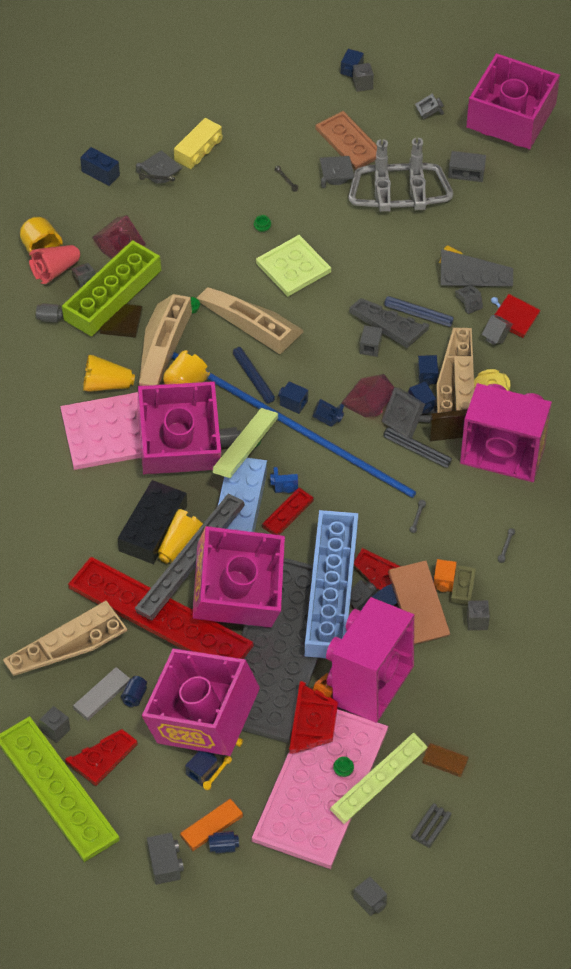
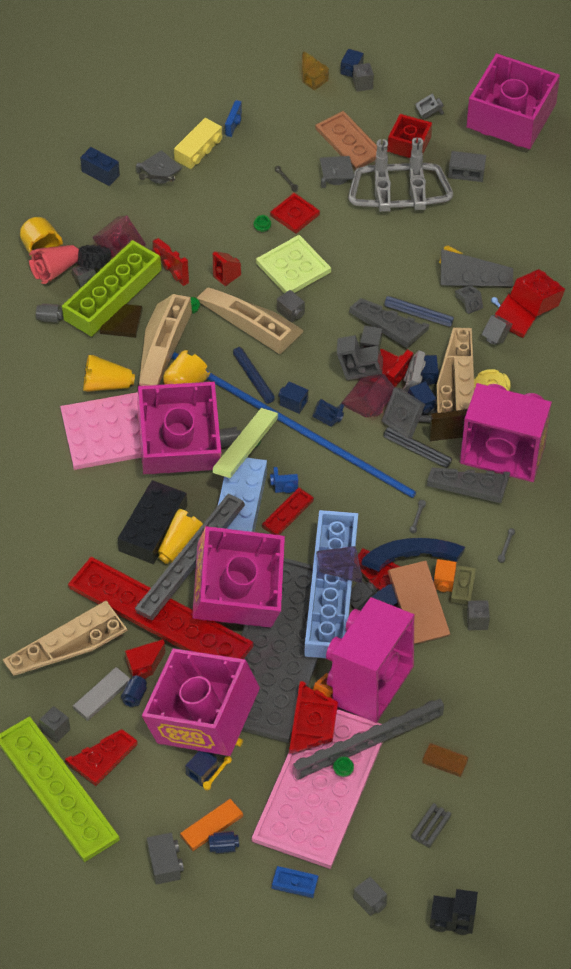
yellowish green tile [330,733,428,824] -> none
none -> black tyre [78,245,111,269]
none -> red slope [125,639,165,679]
none -> red wing [152,238,189,286]
none -> red slope [212,251,241,287]
none -> blue plate [225,100,242,137]
none -> red tile [270,193,320,234]
none -> blue plate [272,866,319,898]
none -> flat silver brick [277,290,305,323]
none -> dark grey plate [293,699,444,780]
none -> clear yellow slope [302,51,329,91]
none -> clear purple wing [316,546,362,583]
none -> dark grey brick [337,335,383,380]
none -> dark blue tile [362,538,465,572]
none -> red bracket [367,349,414,391]
none -> red brick [387,114,432,158]
none -> light grey wing [402,350,426,393]
none -> dark grey wing [427,468,510,503]
none -> black brick [430,889,478,935]
none -> red brick [510,269,565,316]

